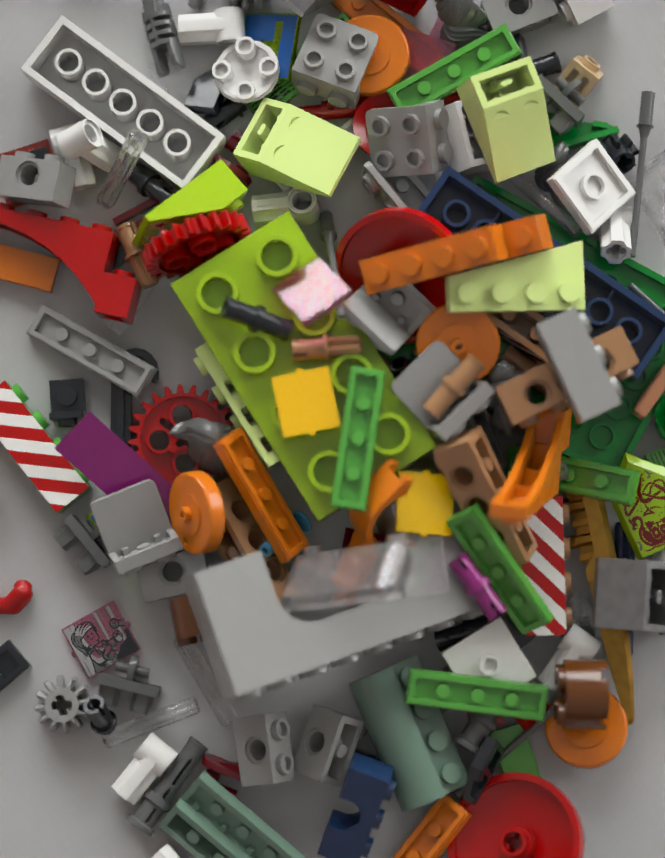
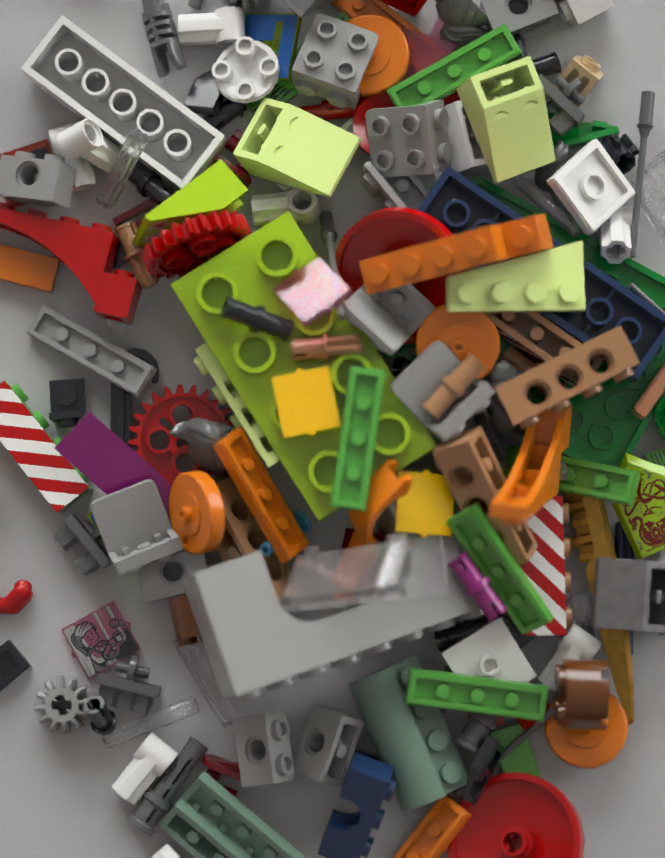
light grey brick [533,307,623,424] -> none

